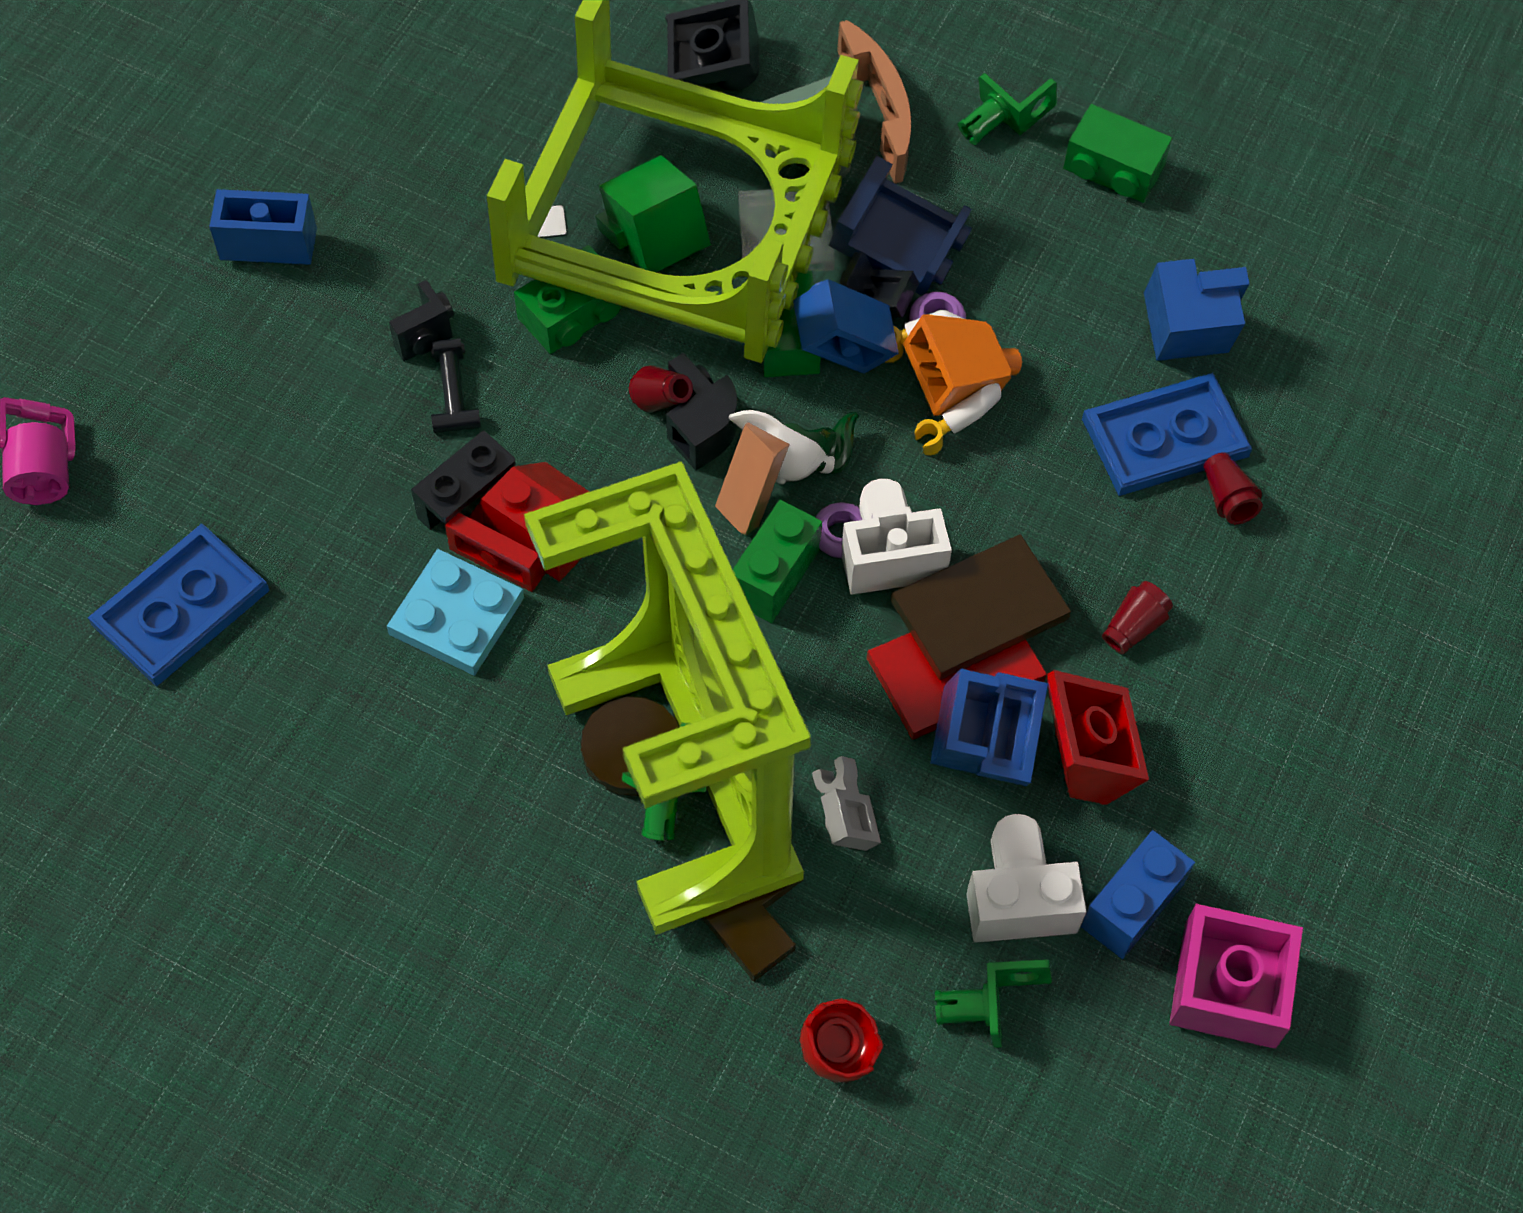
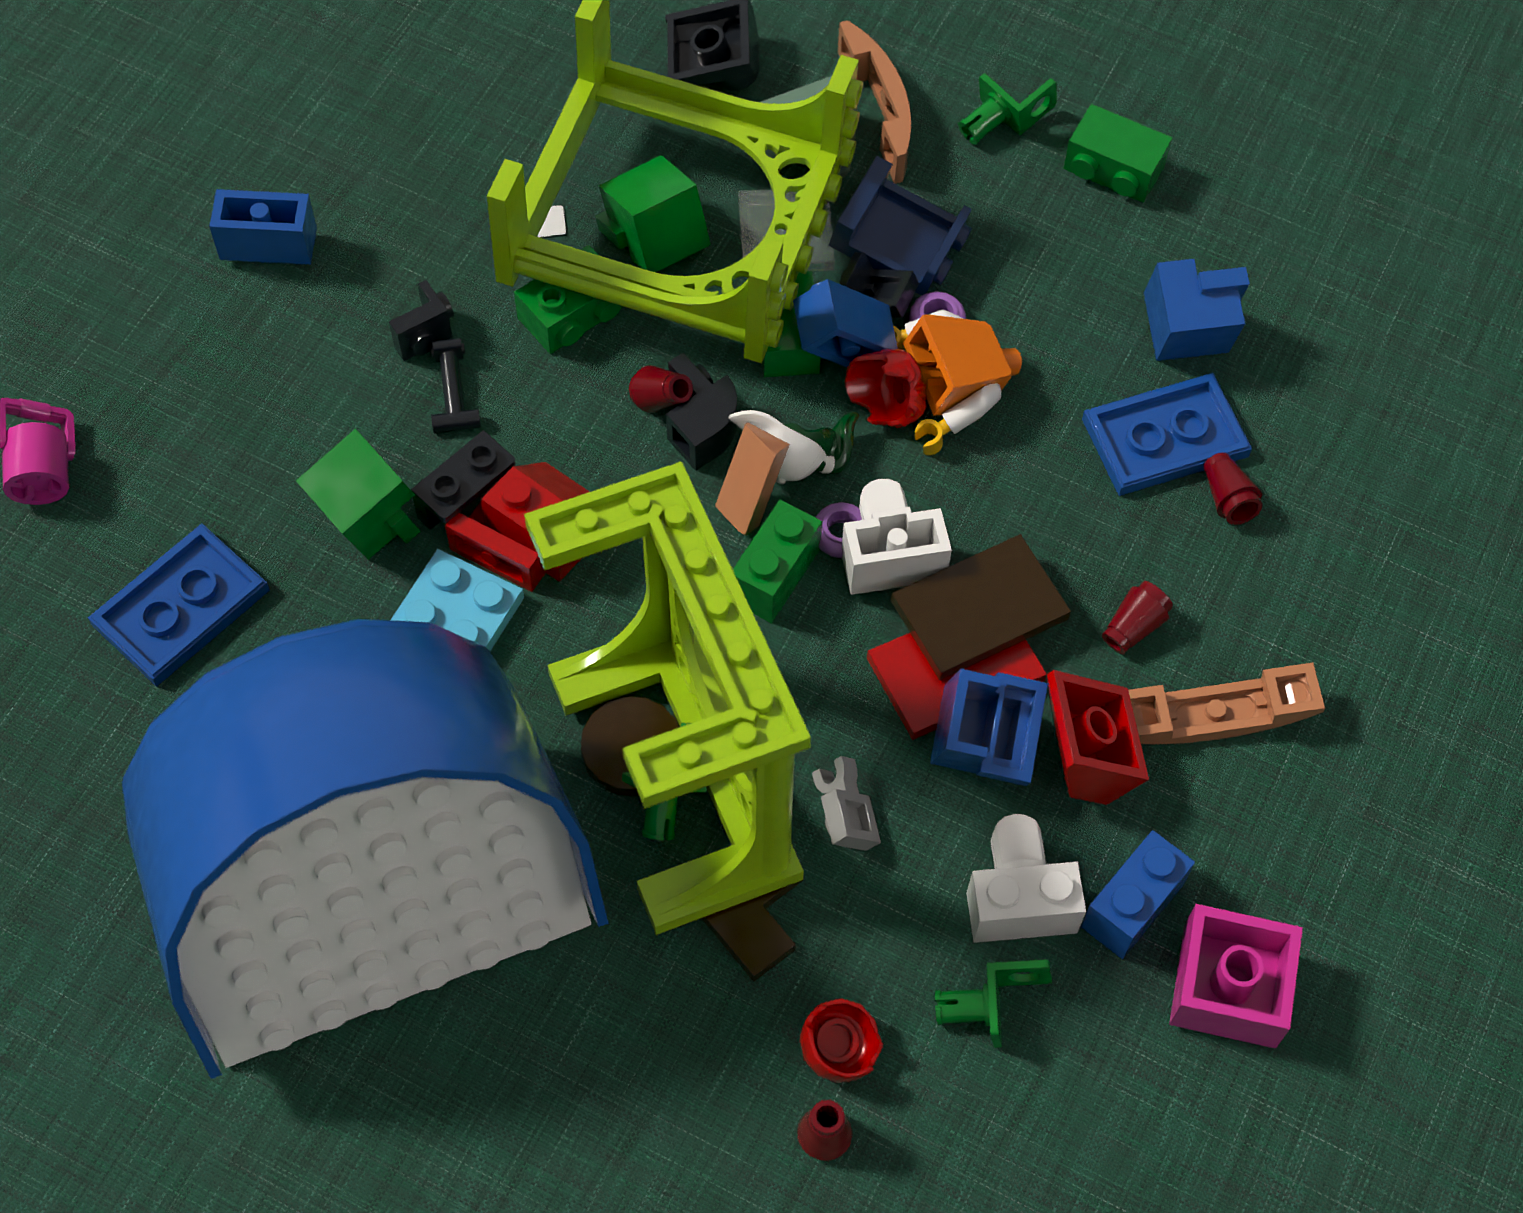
none -> piece [122,619,608,1079]
none -> green plate [296,428,421,560]
none -> dark red cone [797,1100,852,1161]
none -> red hair [845,349,927,428]
none -> nougat slope [1128,662,1325,744]

